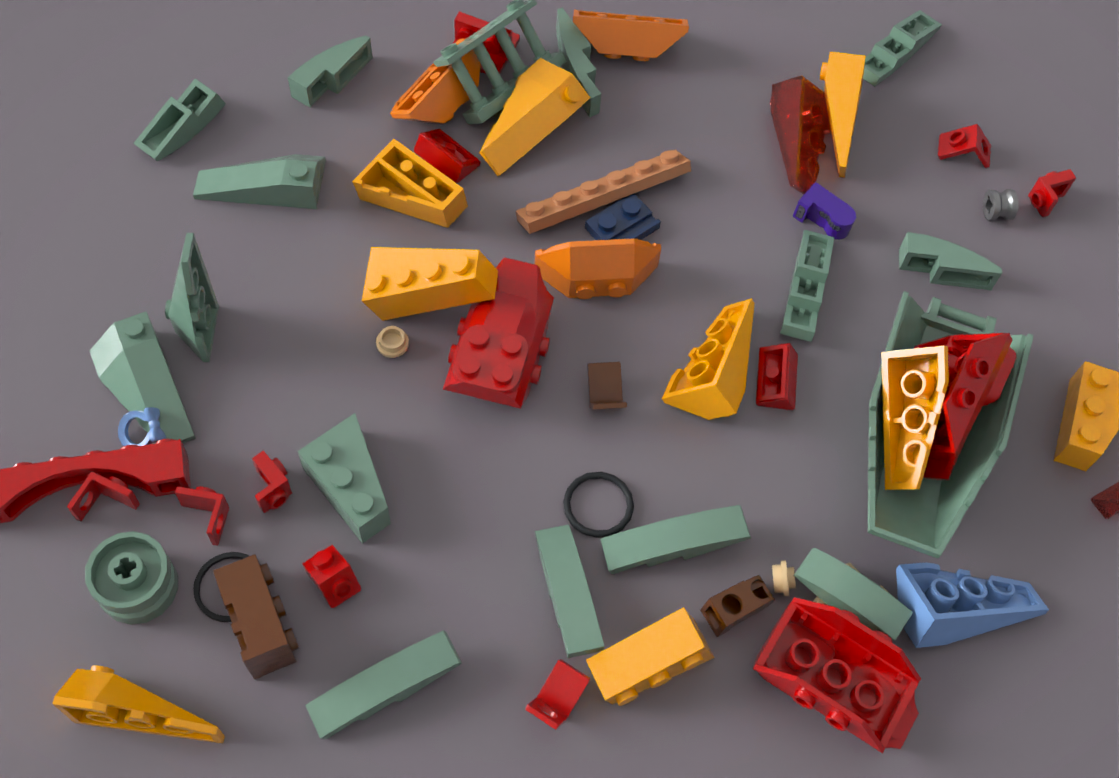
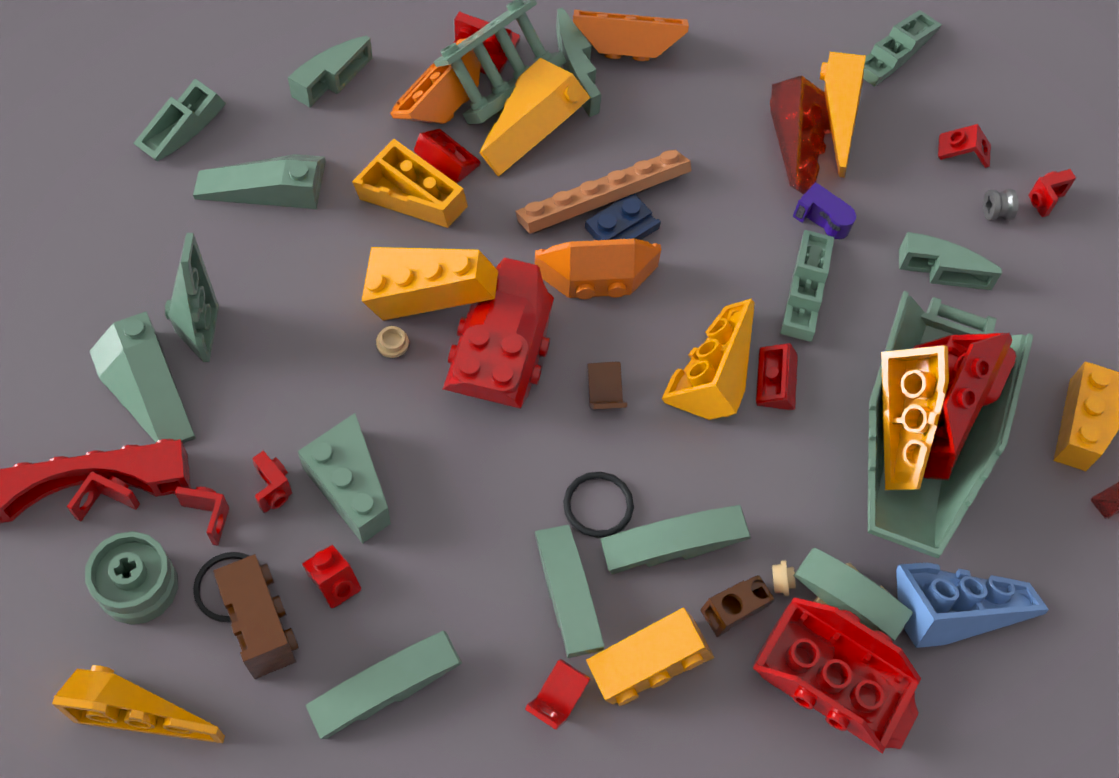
medium blue piece [118,407,166,446] -> none

